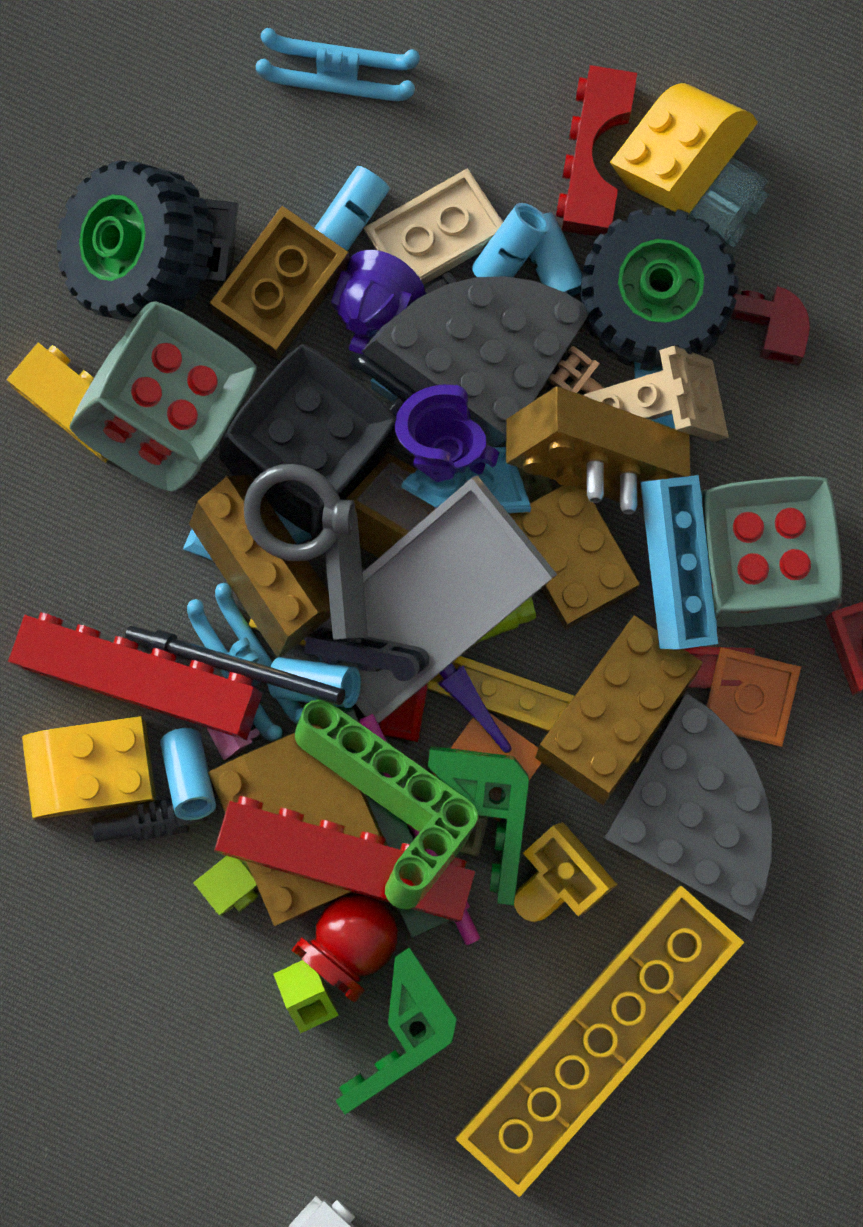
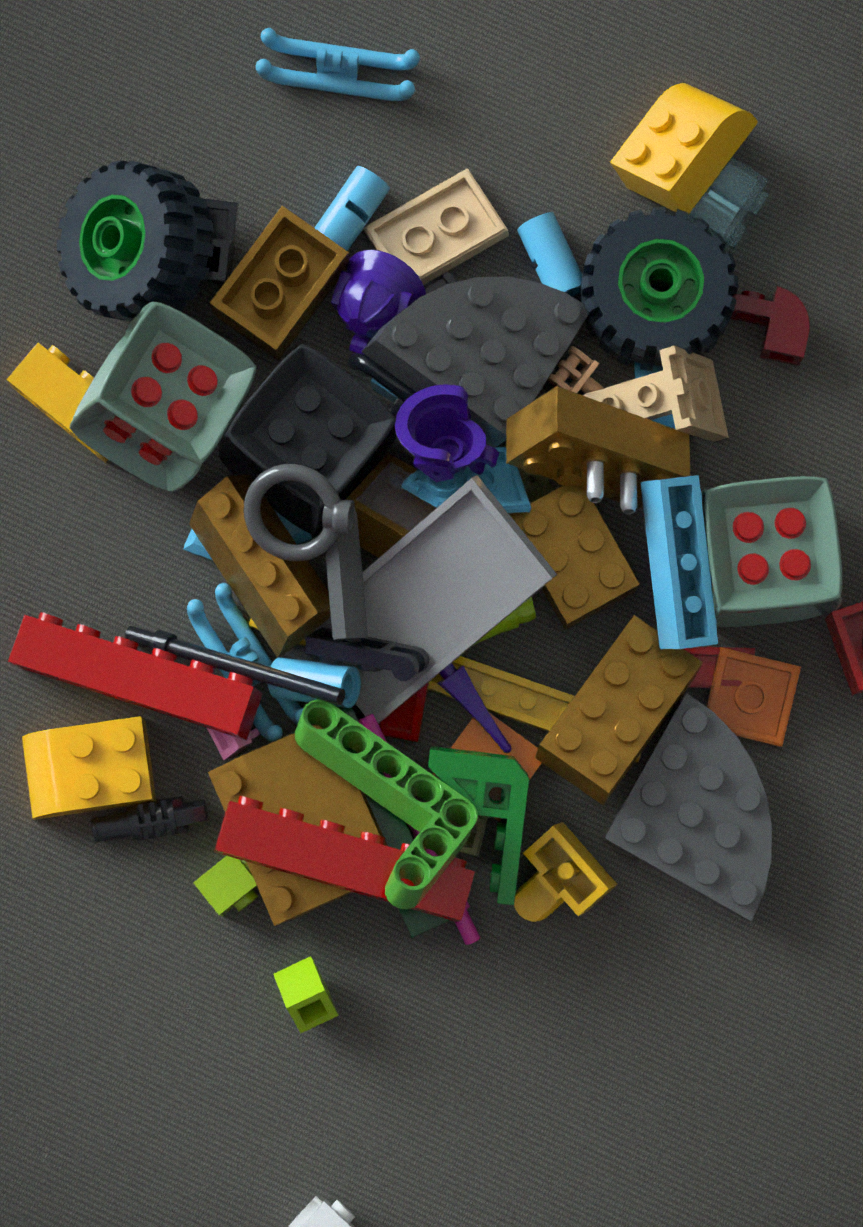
medium azure pin [160,728,216,820] -> none
red tile [291,894,398,1003] -> none
green bracket [335,948,457,1115] -> none
yellow brick [455,886,744,1197] -> none
medium azure pin [472,203,550,277] -> none
red arch [556,65,637,237] -> none

